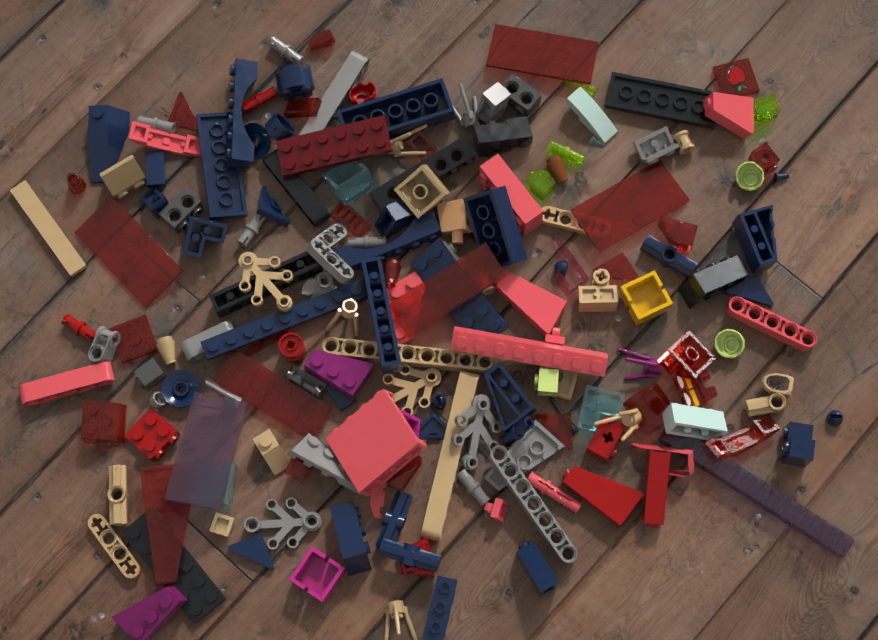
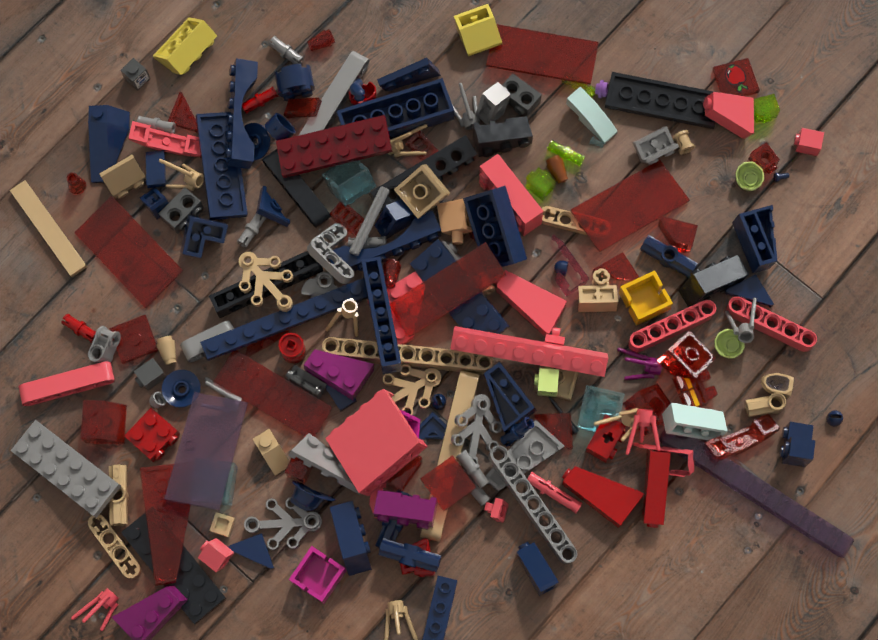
none -> light grey plate [11,420,121,518]
none -> coral plant [71,588,119,631]
none -> dark grey brick [120,58,150,91]
none -> light yellow slope [153,17,217,75]
none -> tan plant [159,159,204,191]
none -> coral brick [198,538,234,572]
none -> dark blue piece [291,480,336,511]
none -> light grey axle [349,186,389,256]
none -> dark blue arm [350,79,365,101]
none -> magenta wedge [373,490,438,530]
none -> dark blue wing [377,58,441,91]
none -> clear red plate [420,455,476,512]
none -> light yellow slope [454,4,502,56]
none -> light grey pin [456,450,489,489]
none -> medium lavender plate [595,80,609,99]
none -> coral plant [626,409,661,455]
none -> coral beam [628,300,716,353]
none -> light grey plant [725,298,757,343]
none -> coral brick [793,128,824,156]

